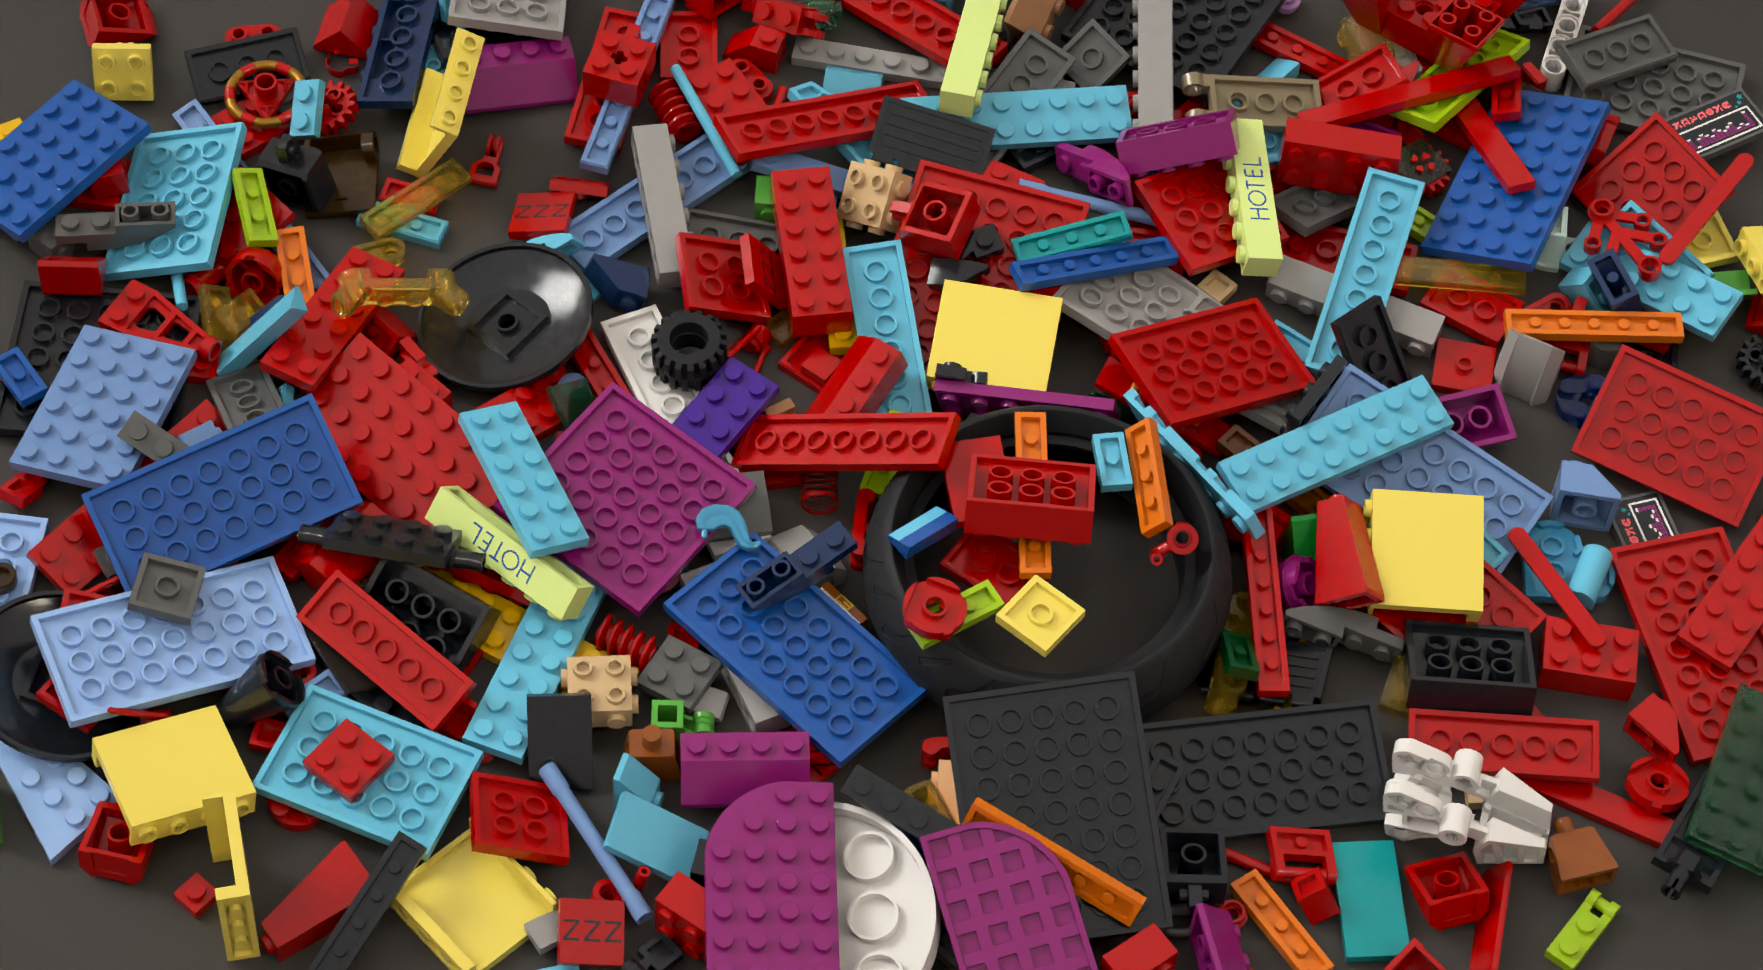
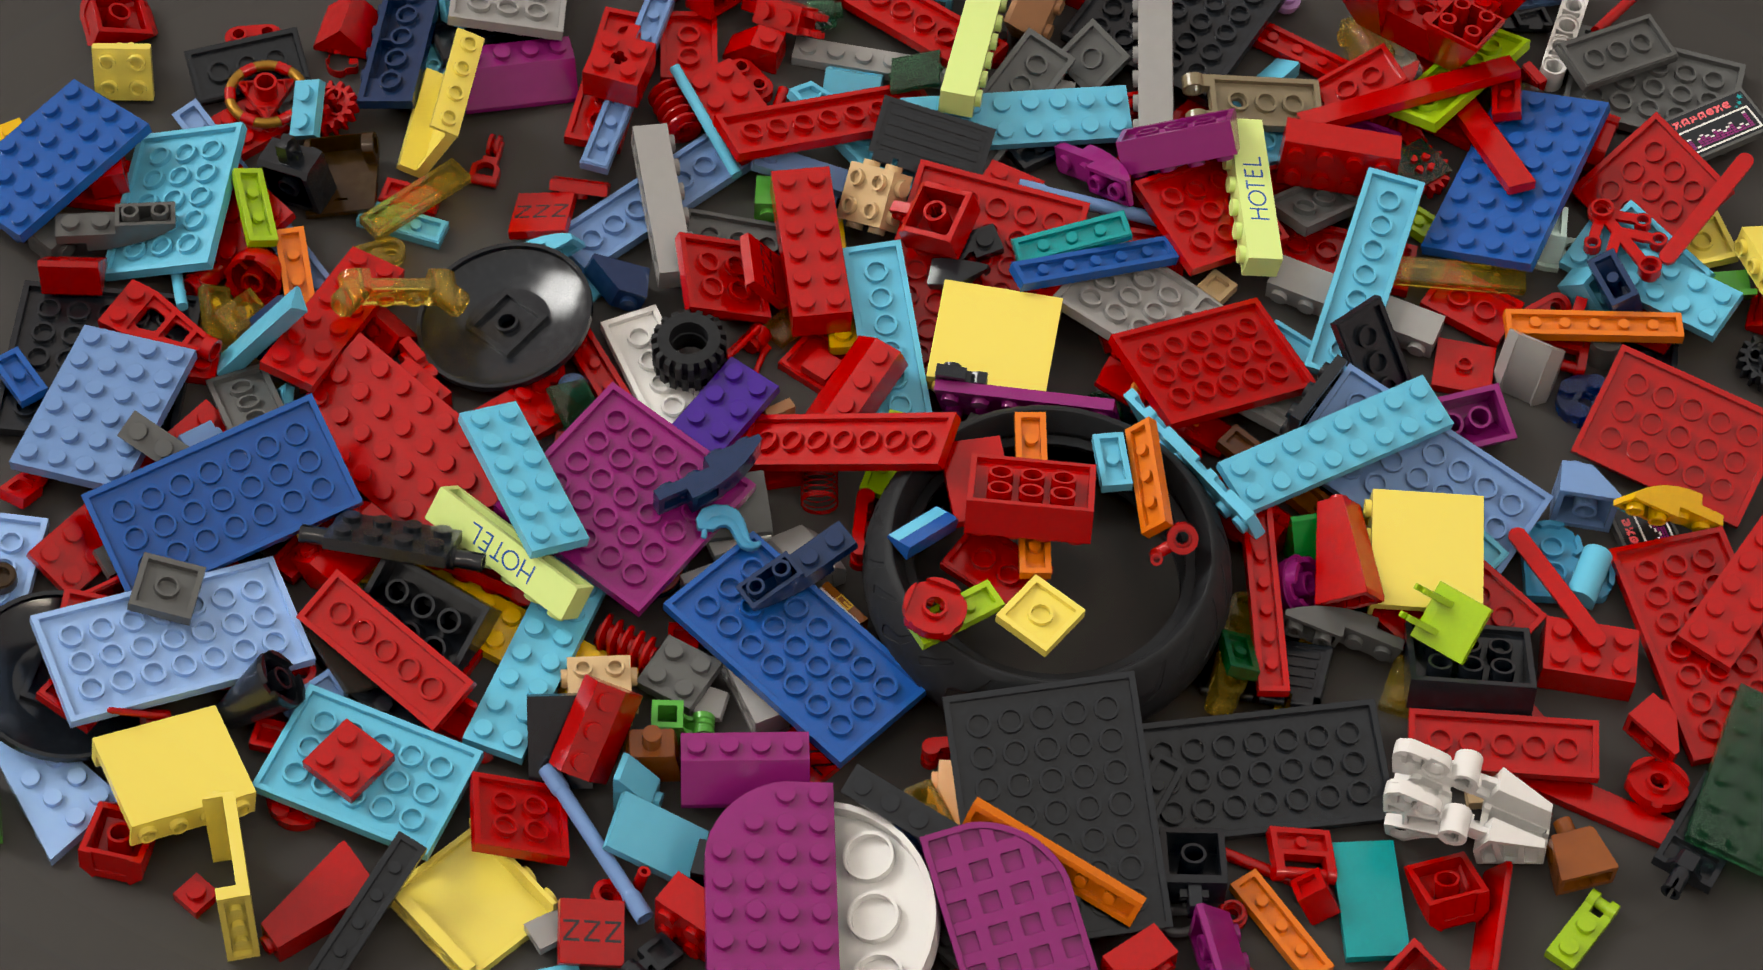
none -> red slope [548,674,643,785]
none -> dark blue slope [653,434,762,515]
none -> clear green piece [888,49,943,95]
none -> lime plate [1398,581,1493,665]
none -> yellow slope [1613,485,1724,532]

